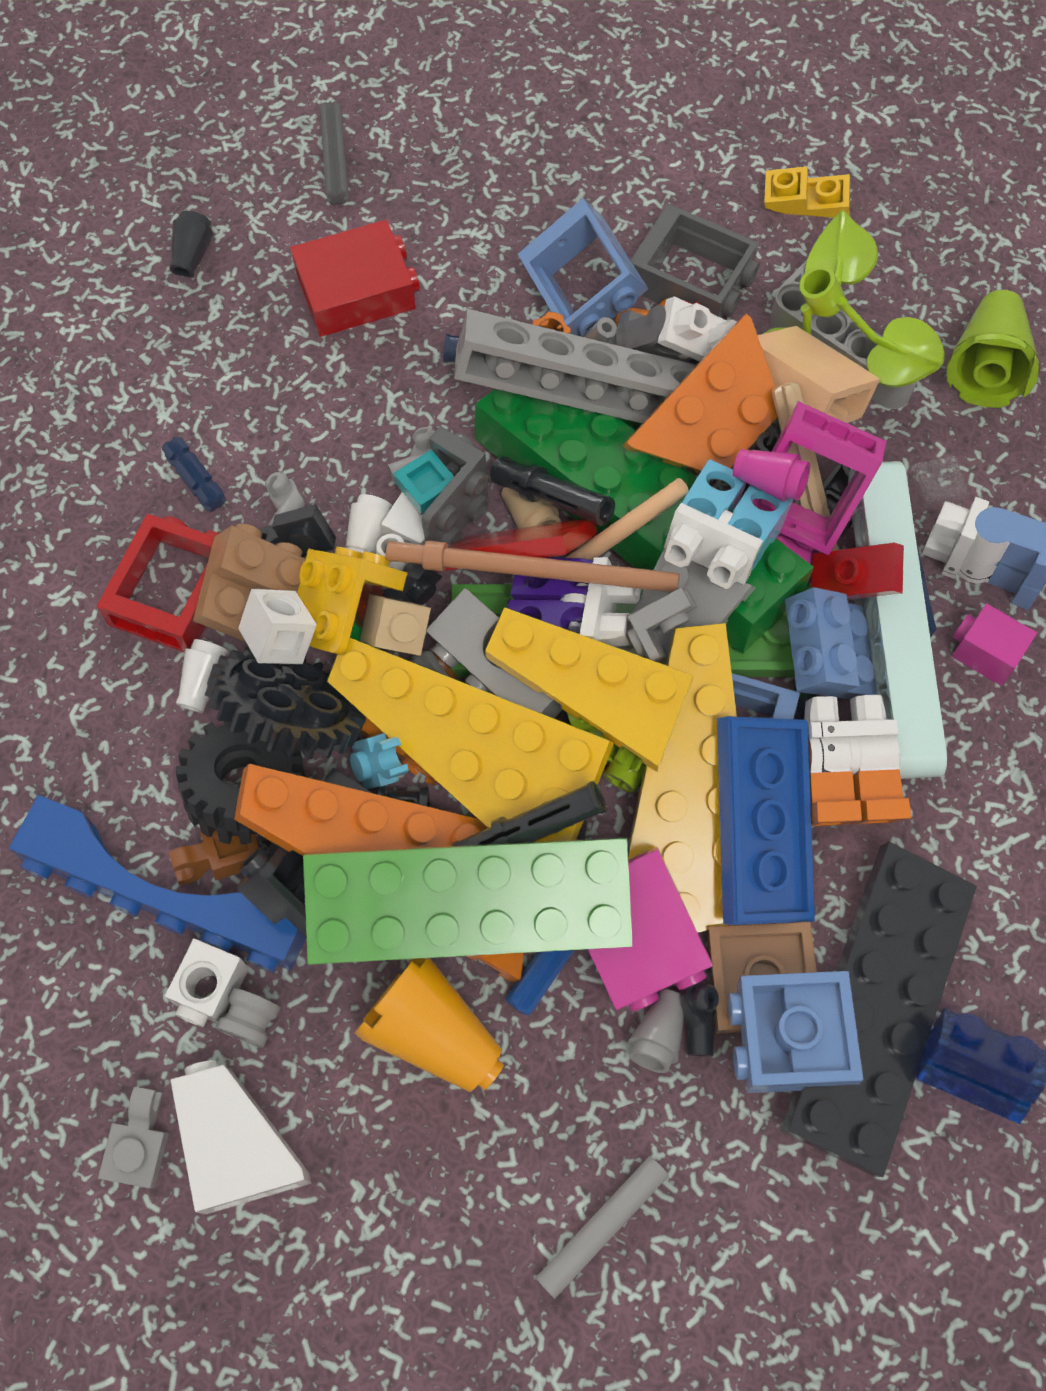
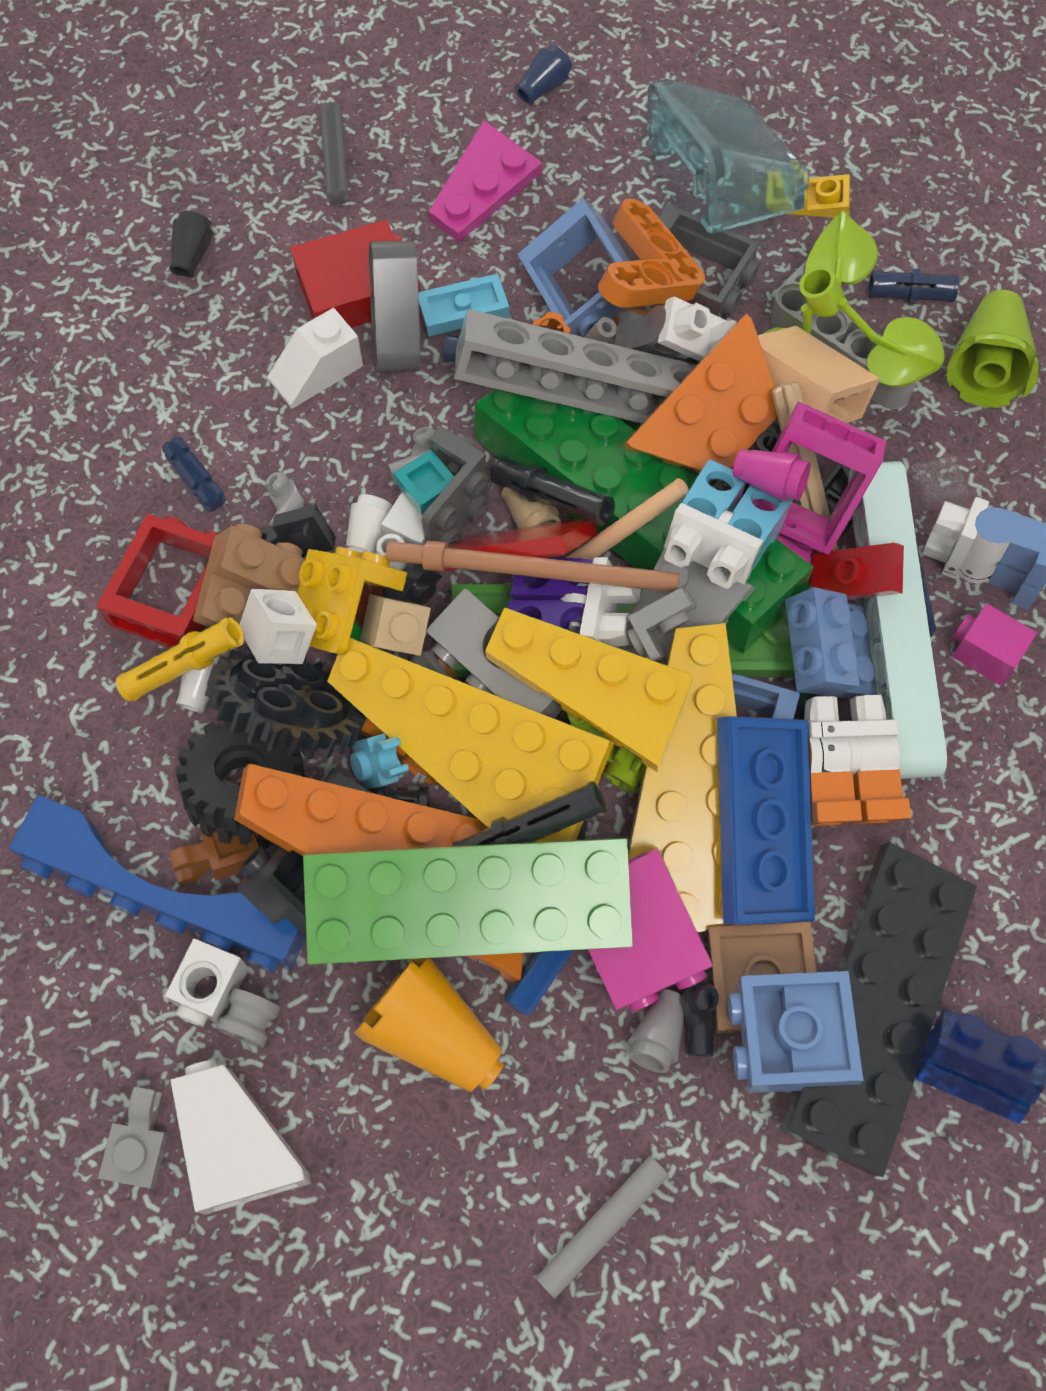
none -> yellow pin [116,617,244,702]
none -> white slope [267,307,363,409]
none -> beam [368,241,420,372]
none -> medium azure plate [418,274,510,337]
none -> dark pink wing [429,120,542,242]
none -> dark blue cone [515,45,572,105]
none -> orange beam [598,198,705,308]
none -> clear light blue windscreen [647,79,809,234]
none -> dark blue pin [869,268,959,304]

